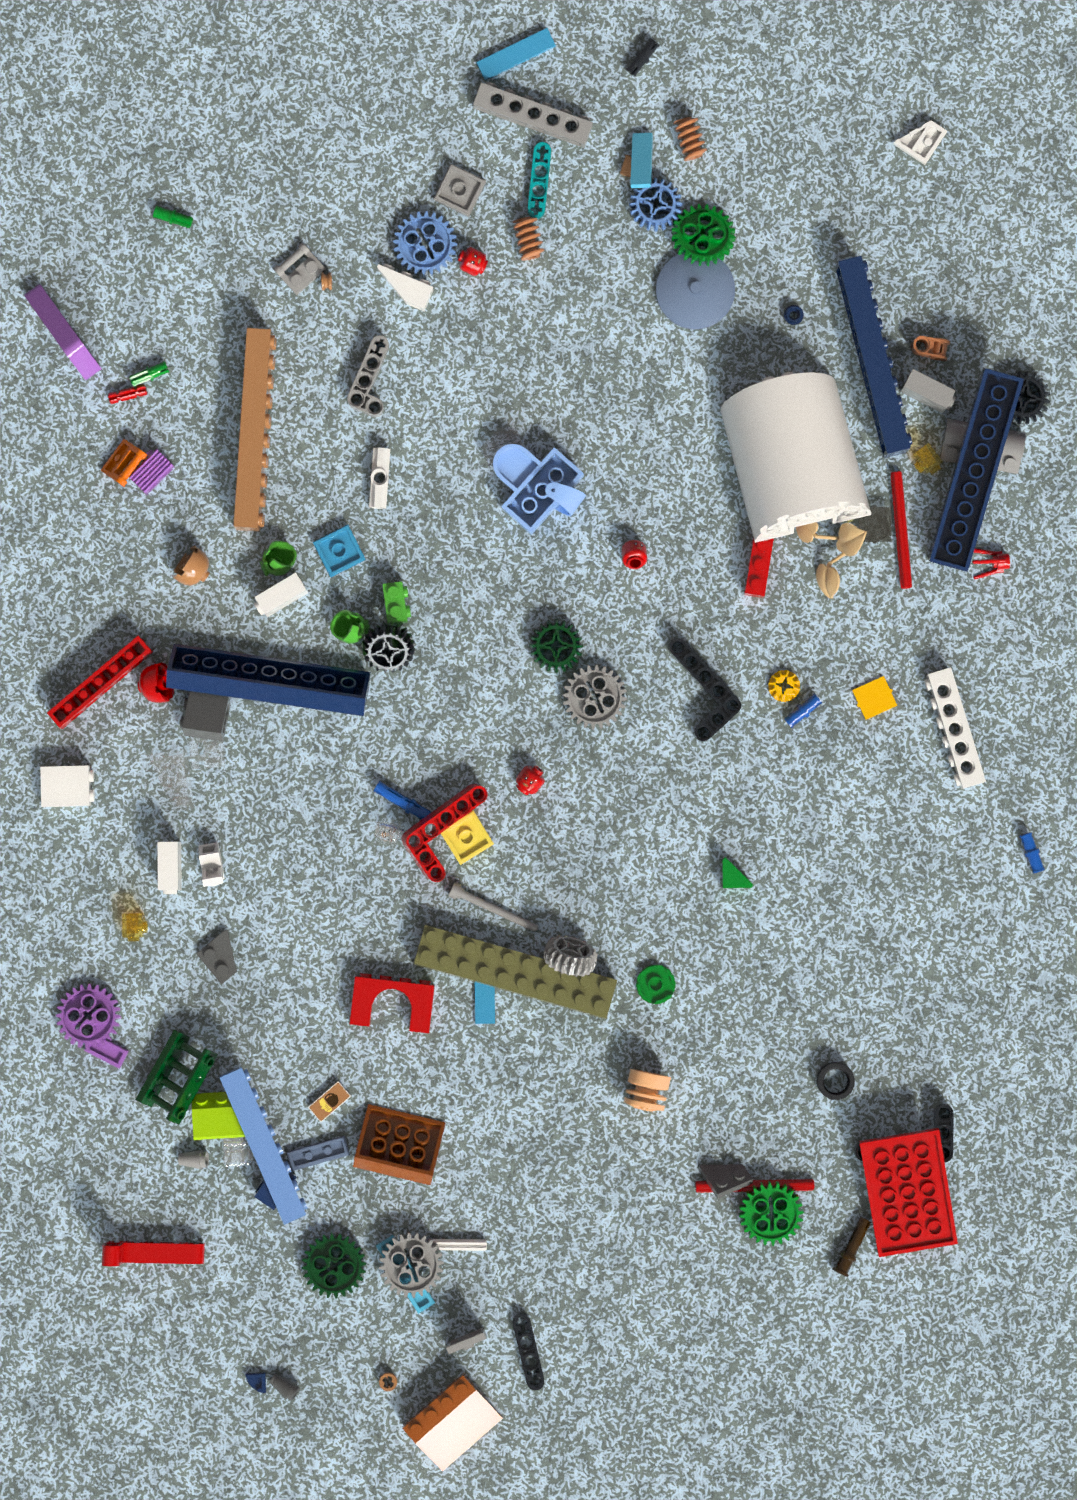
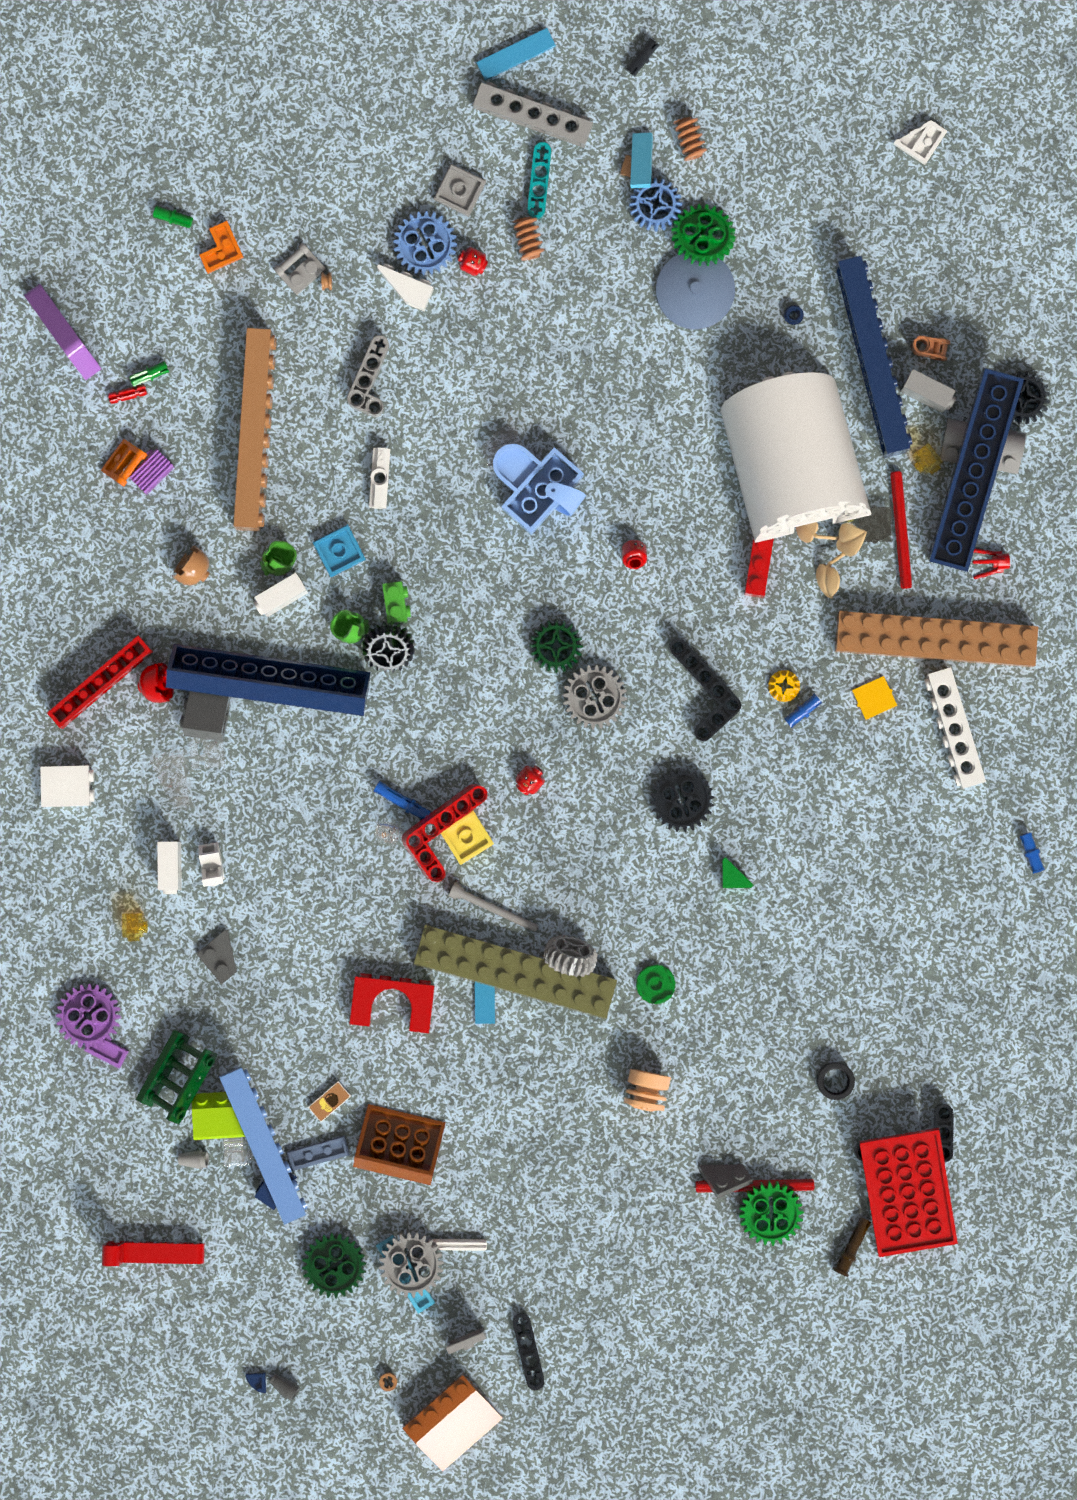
none -> orange plate [199,221,244,274]
none -> black gear [650,768,715,832]
none -> medium nougat brick [835,611,1038,667]

